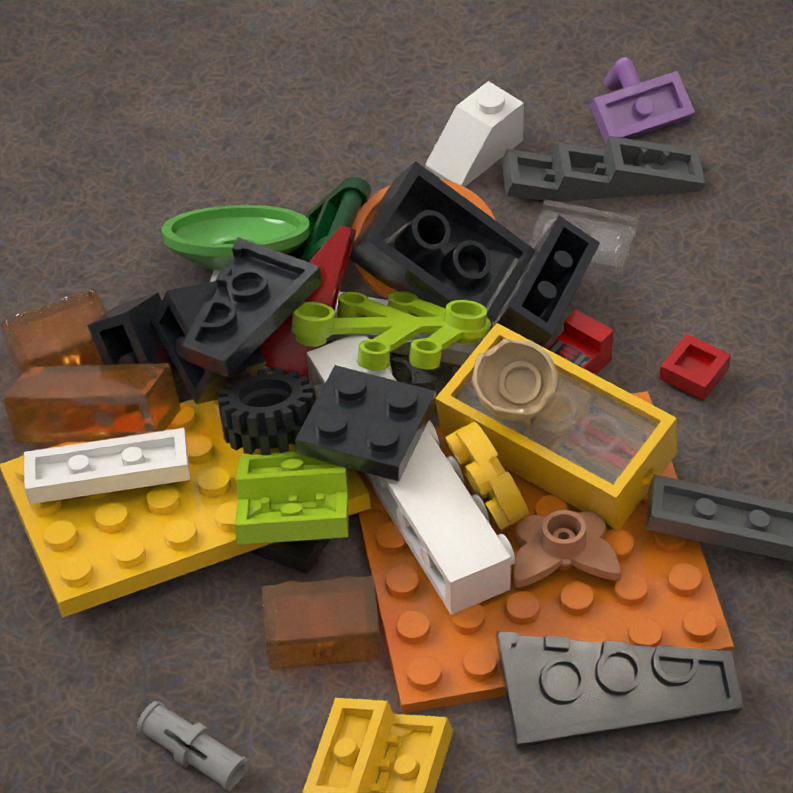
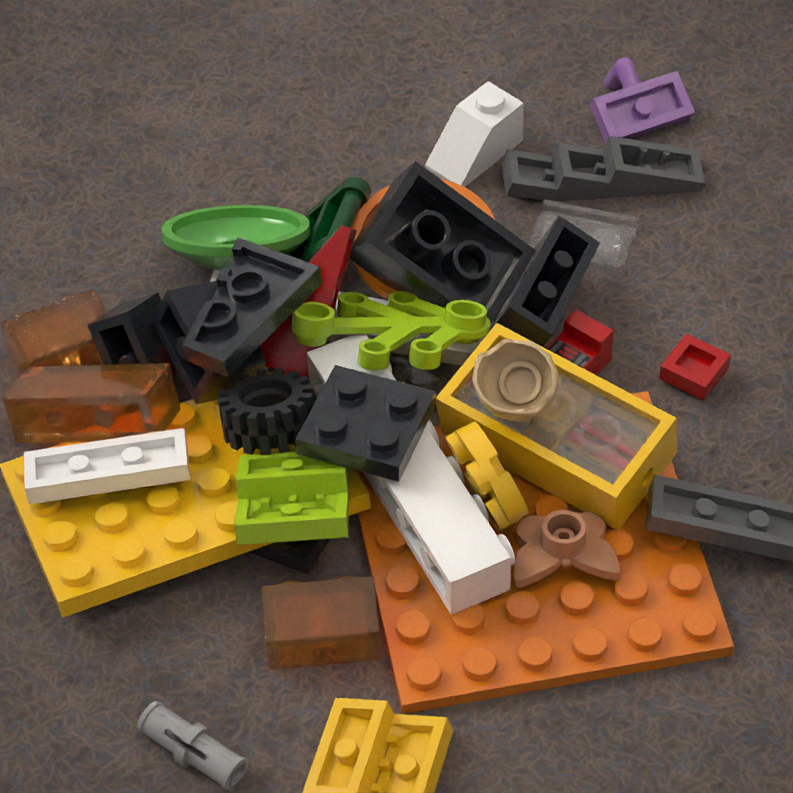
wing [495,631,744,748] -> none

